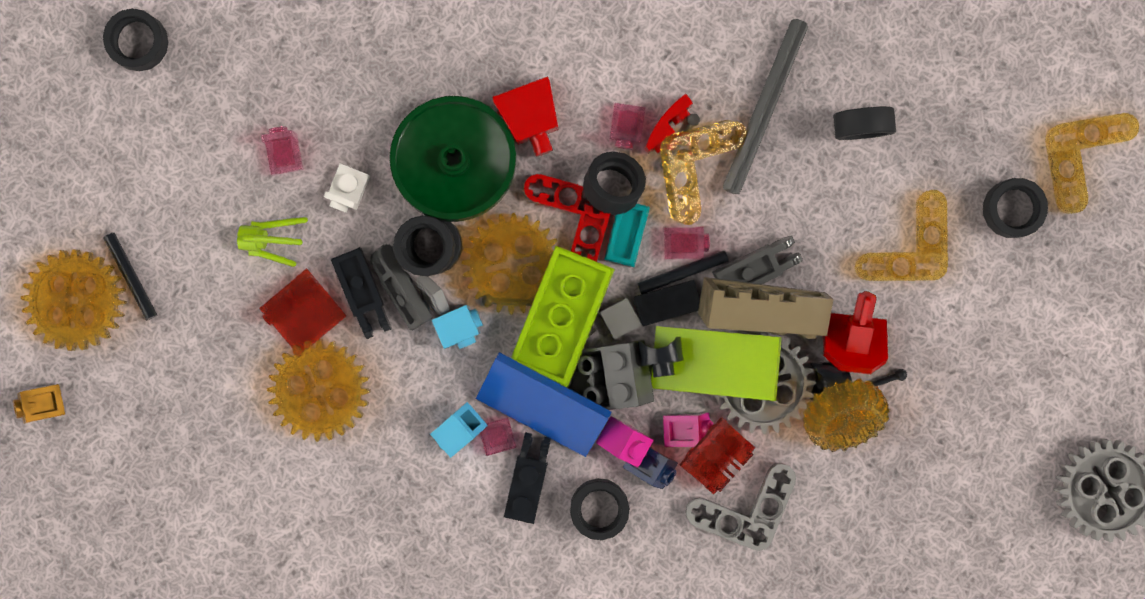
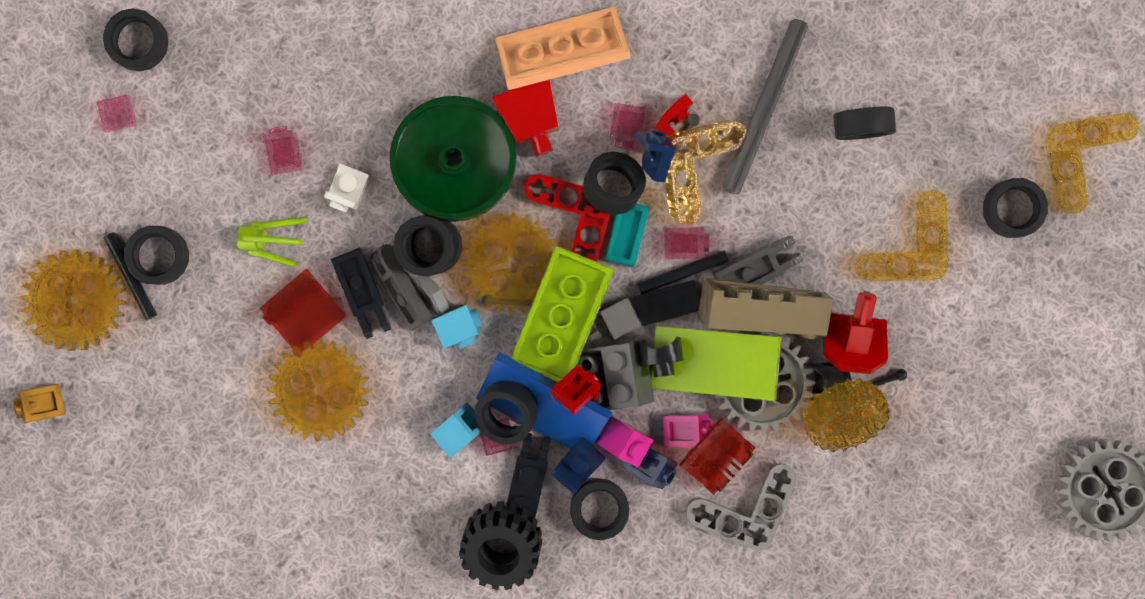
none -> clear pink tile [97,94,137,133]
none -> black tyre [124,225,189,285]
none -> black tyre [459,501,543,590]
none -> black tyre [474,381,538,445]
none -> light nougat tile [495,6,631,90]
none -> red bracket [550,364,601,415]
none -> dark blue bracket [551,437,606,494]
none -> dark blue bracket [635,129,676,182]

